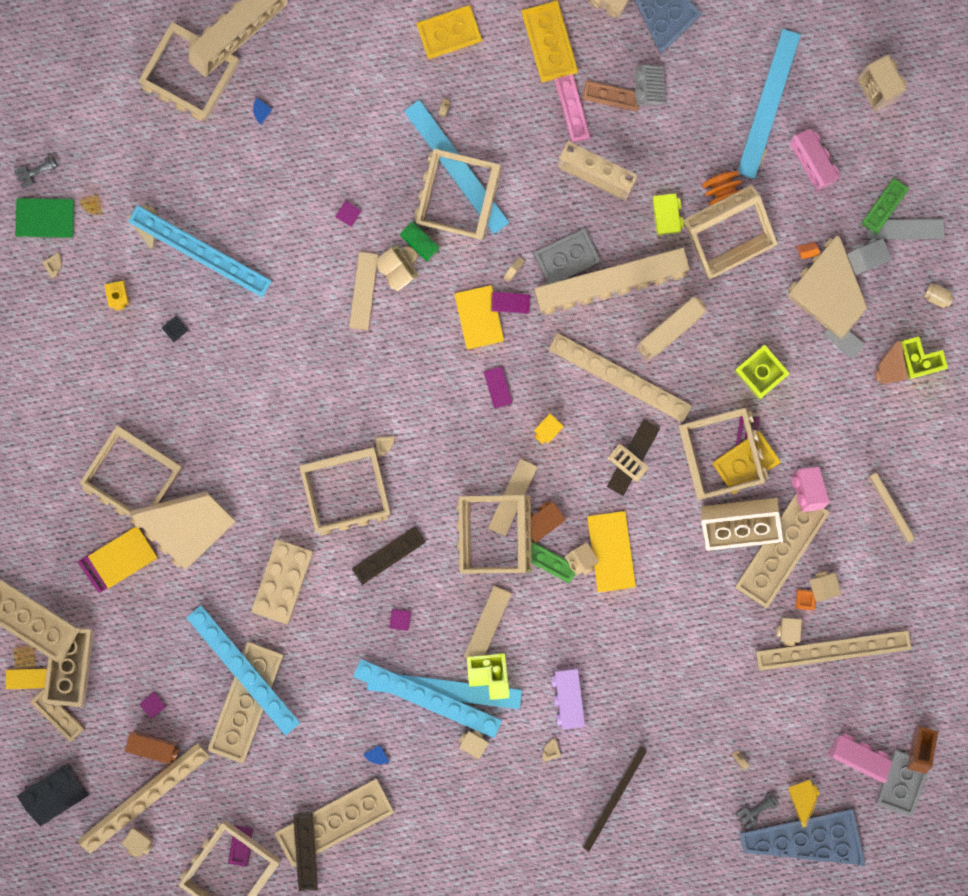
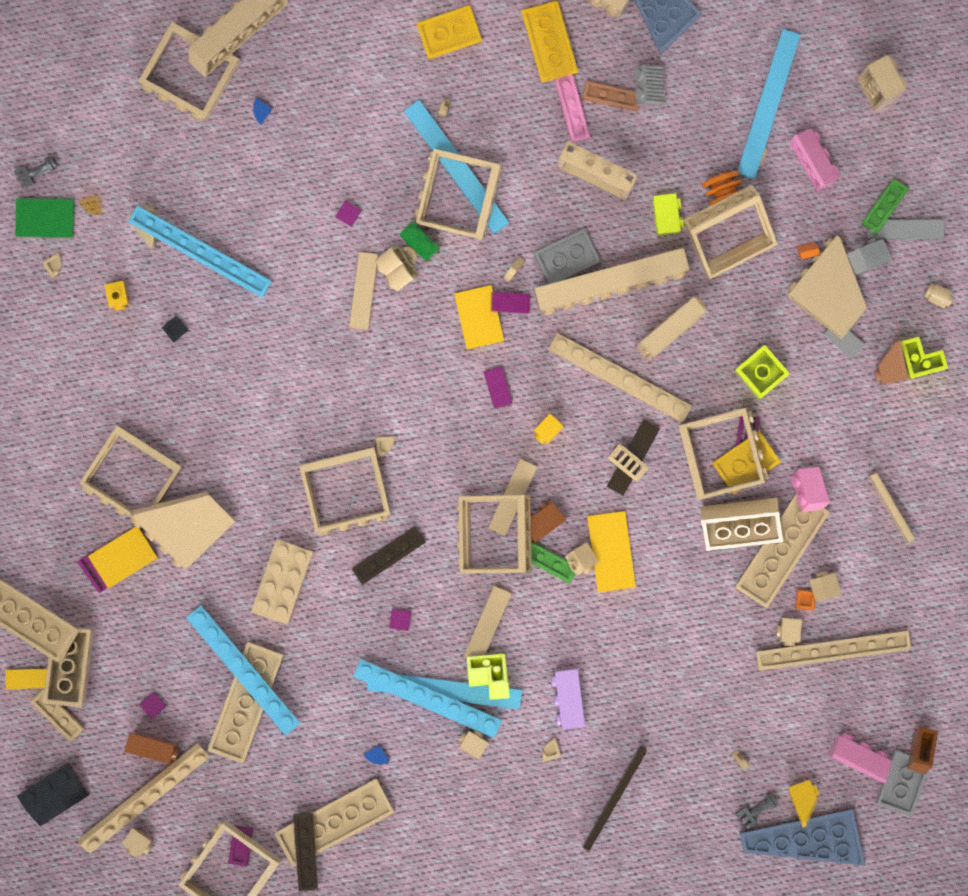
clear yellow tile [13,647,35,669] -> none

